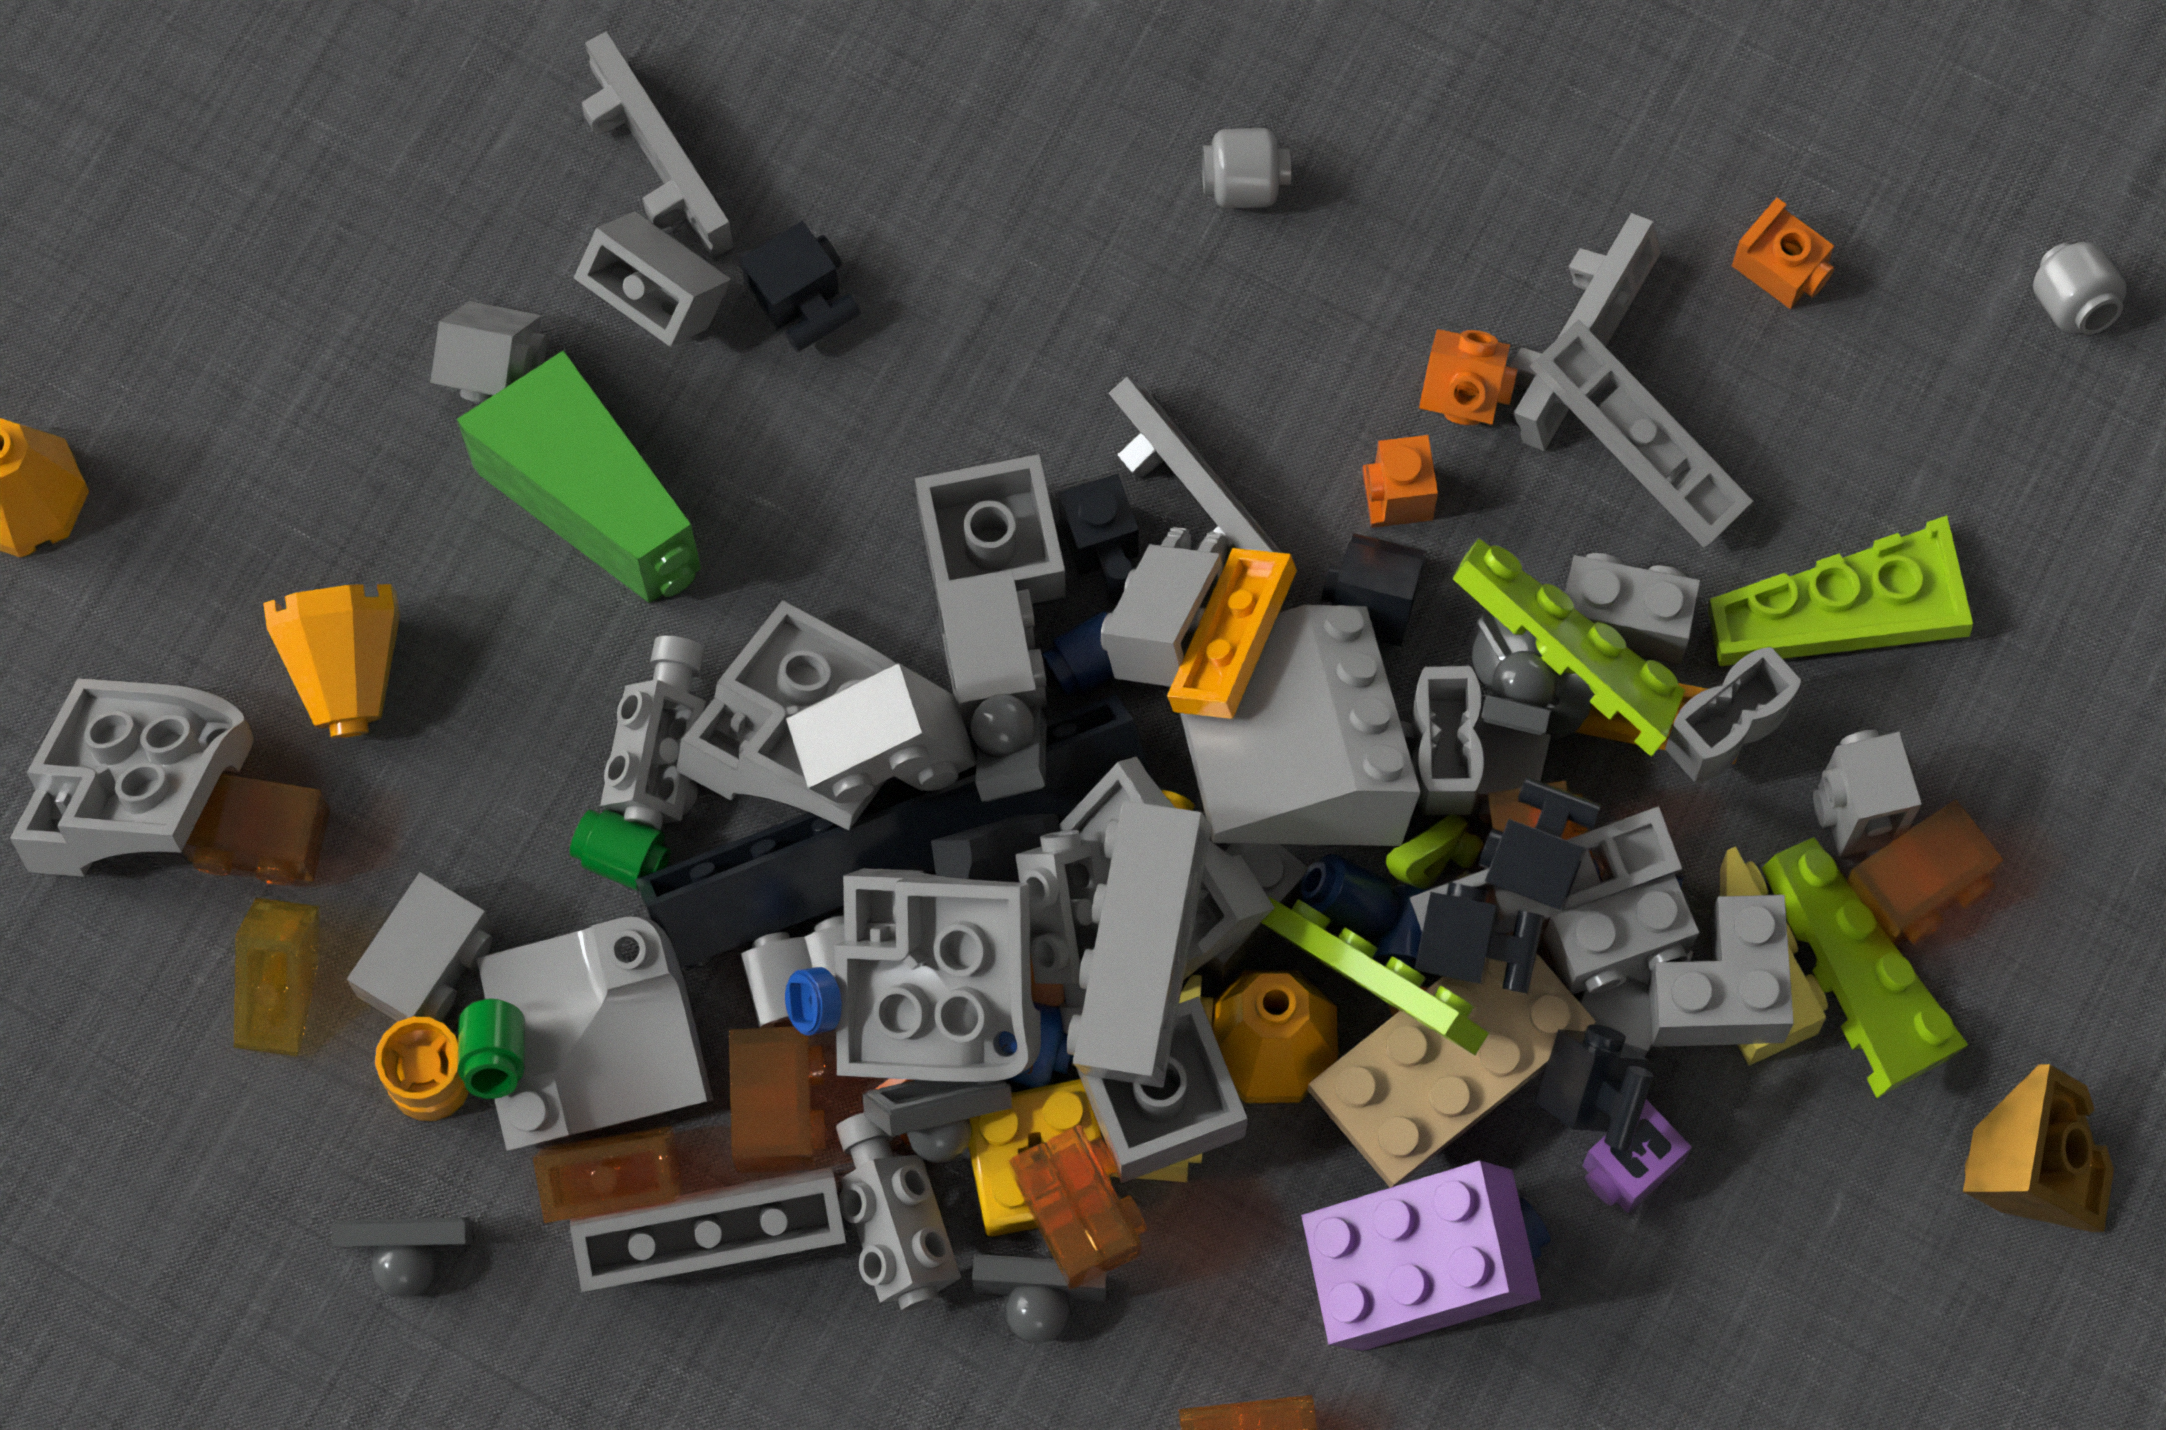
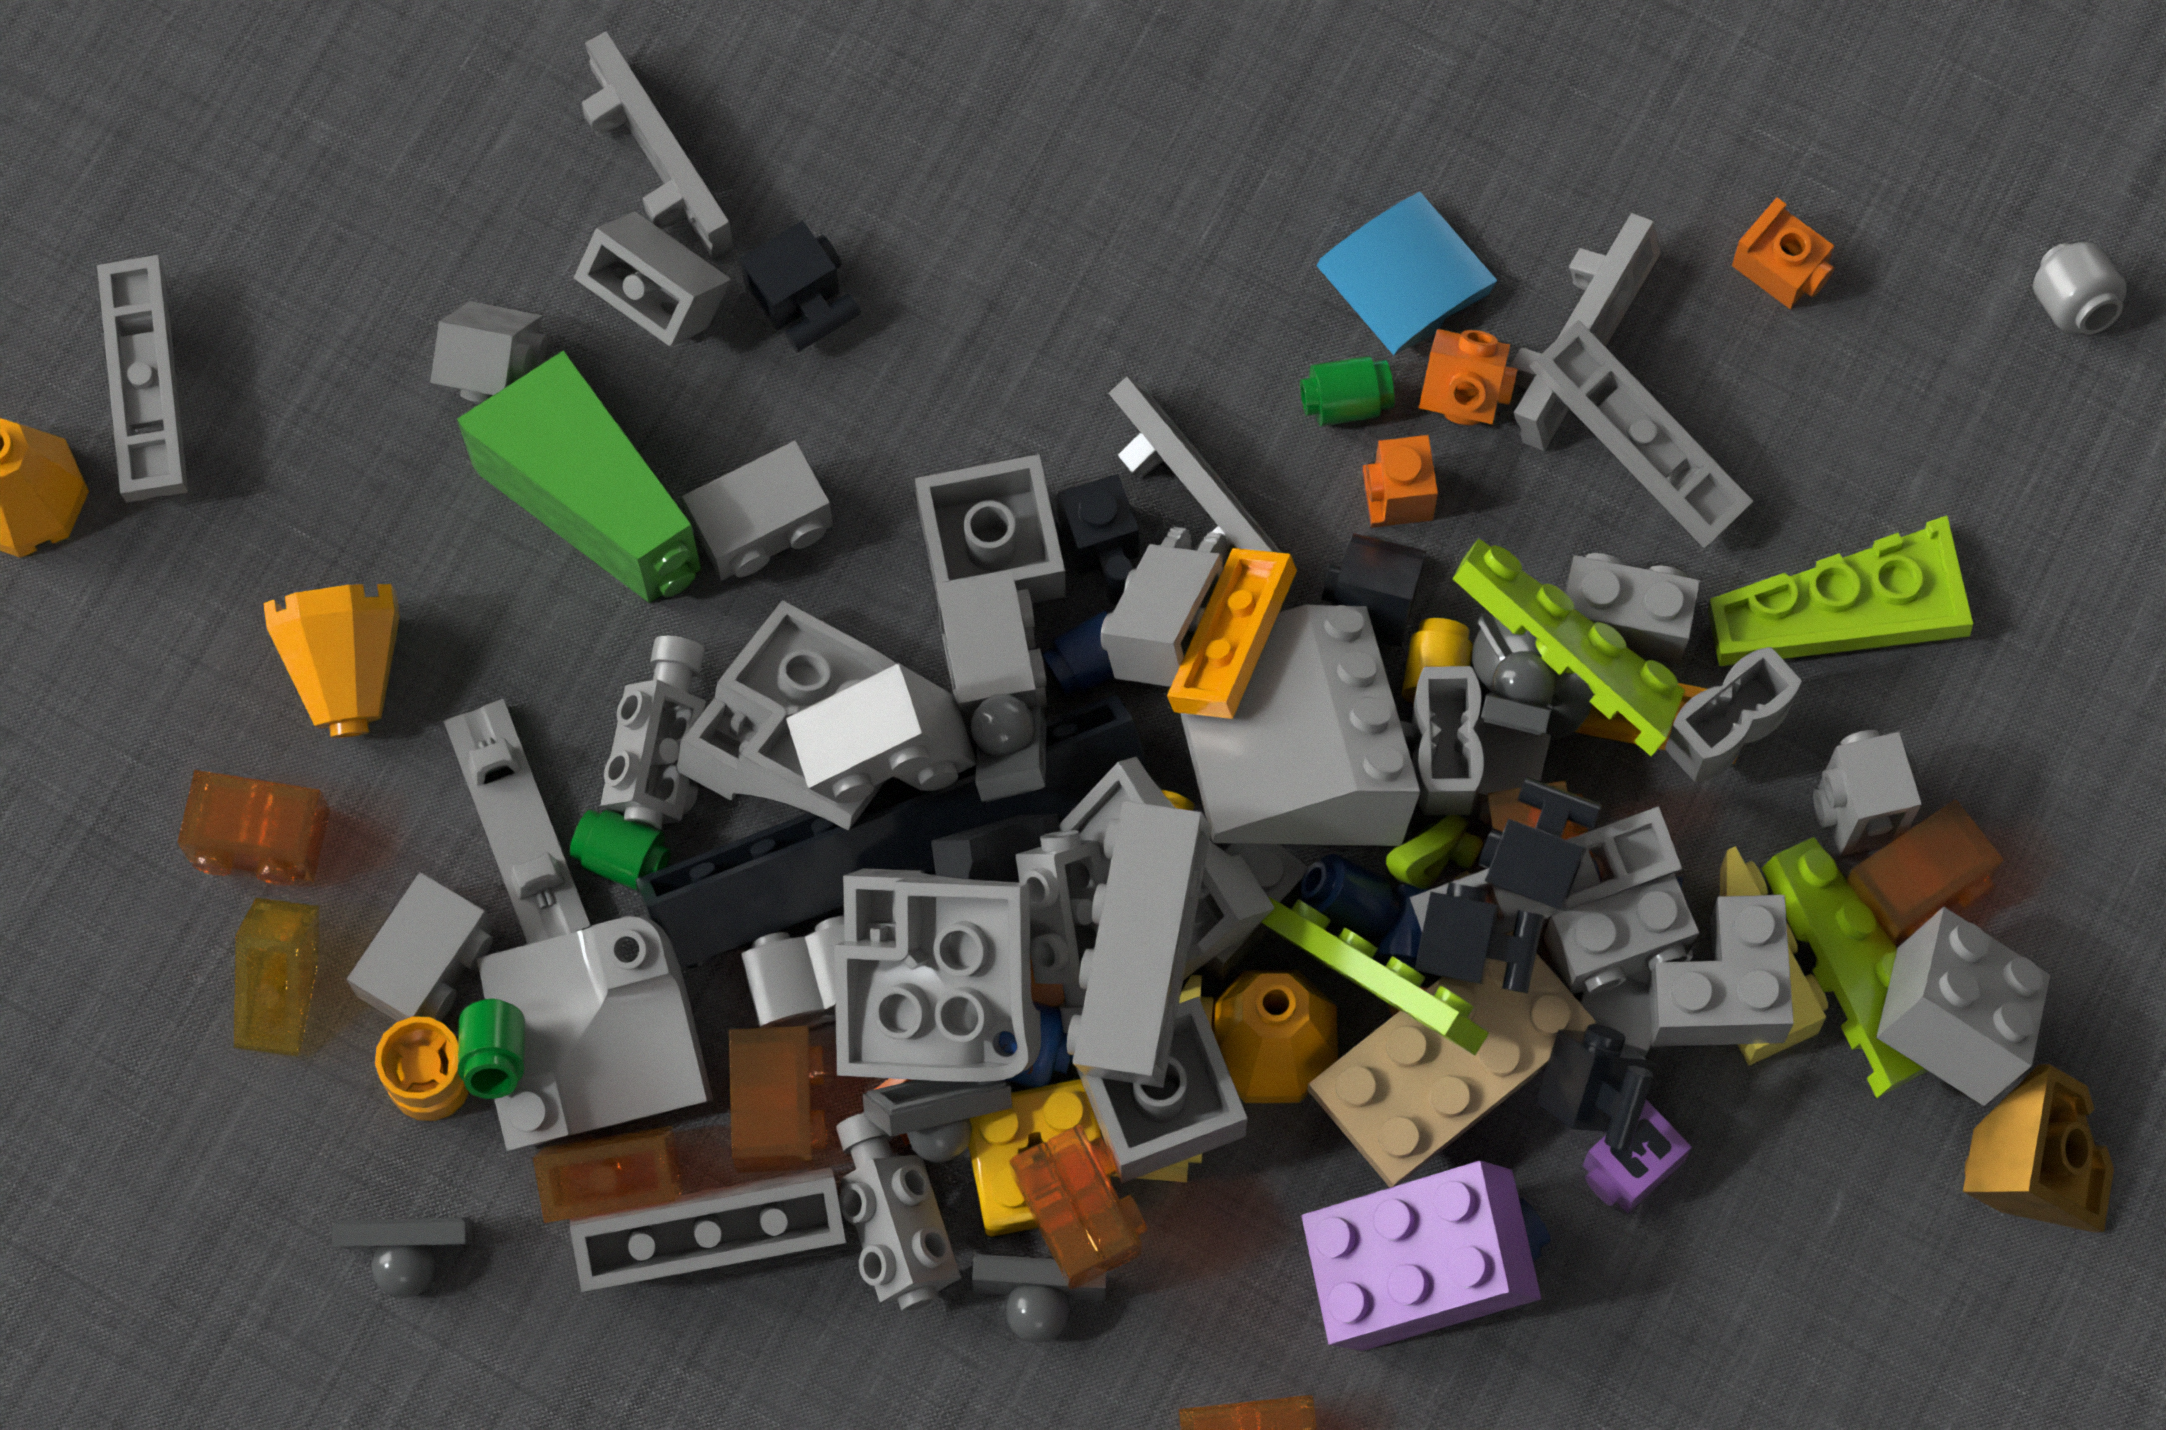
light grey slope [10,678,254,877] -> none
blue tile [785,967,842,1035] -> none
light grey head [1202,128,1291,209] -> none
none -> light grey hinge [97,255,188,503]
none -> light grey hinge [444,699,591,944]
none -> light grey brick [682,441,833,581]
none -> green brick [1300,356,1395,427]
none -> dark azure slope [1316,191,1498,356]
none -> yellow brick [1402,618,1473,708]
none -> light grey brick [1876,907,2050,1106]

